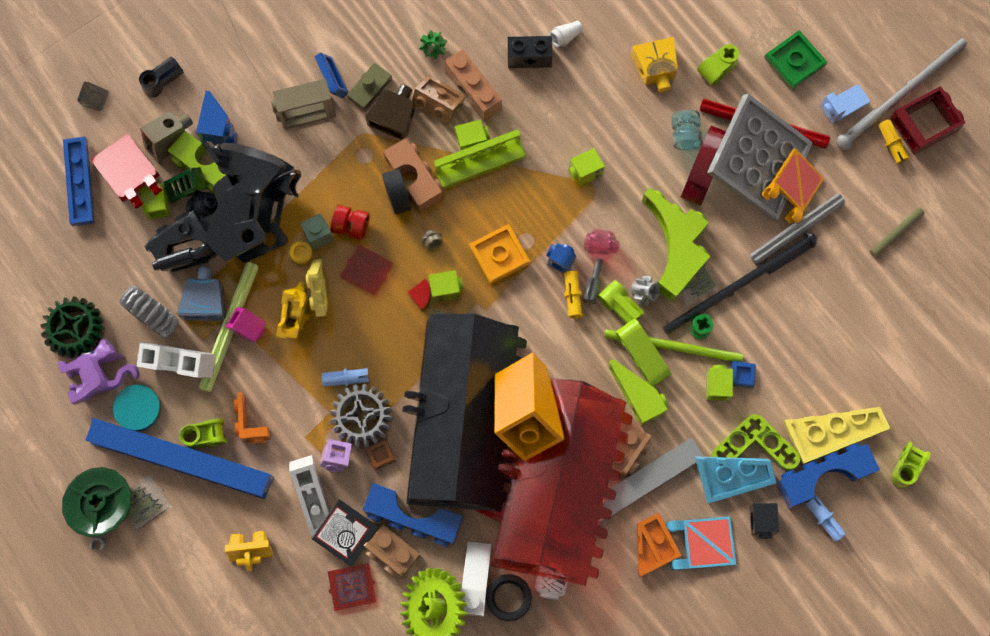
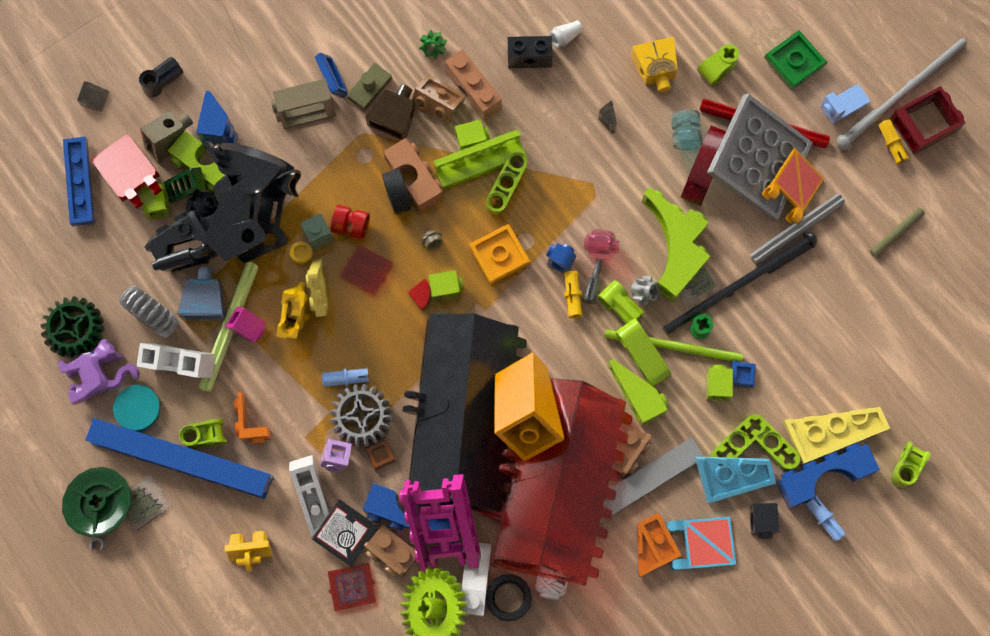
lime brick [568,148,605,187] -> none
none -> dark pink fence [399,474,481,571]
none -> lime beam [485,151,528,215]
none -> clear smoke slope [598,101,617,134]

